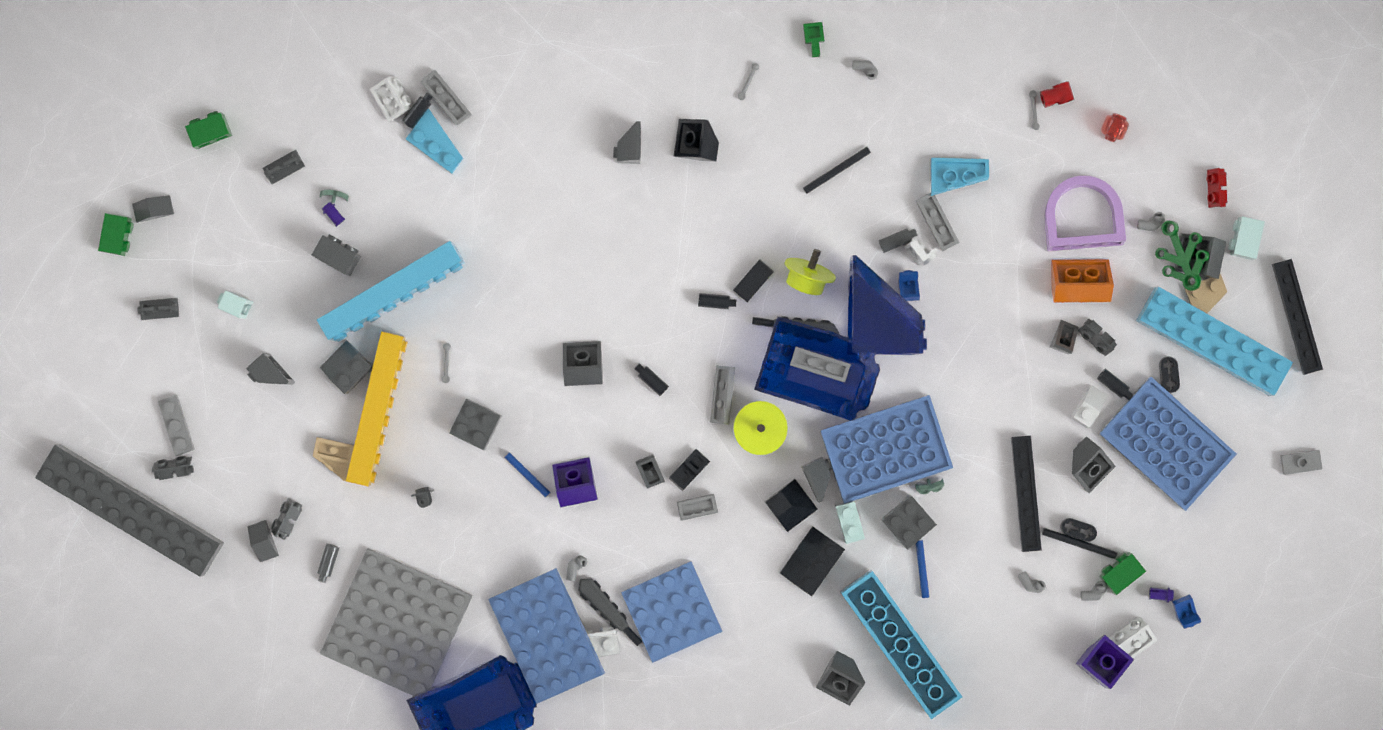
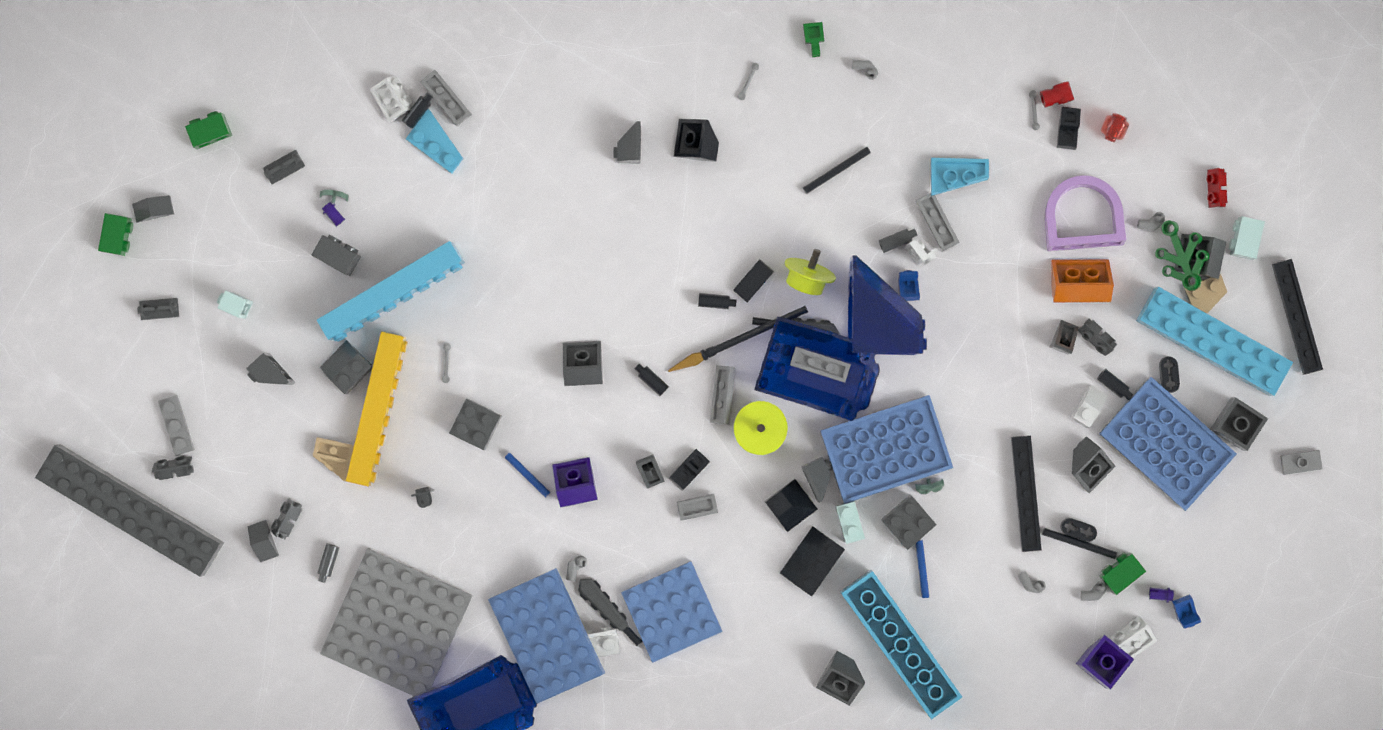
none -> black piece [668,305,808,372]
none -> black slope [1056,107,1081,150]
none -> dark grey brick [1210,397,1268,451]

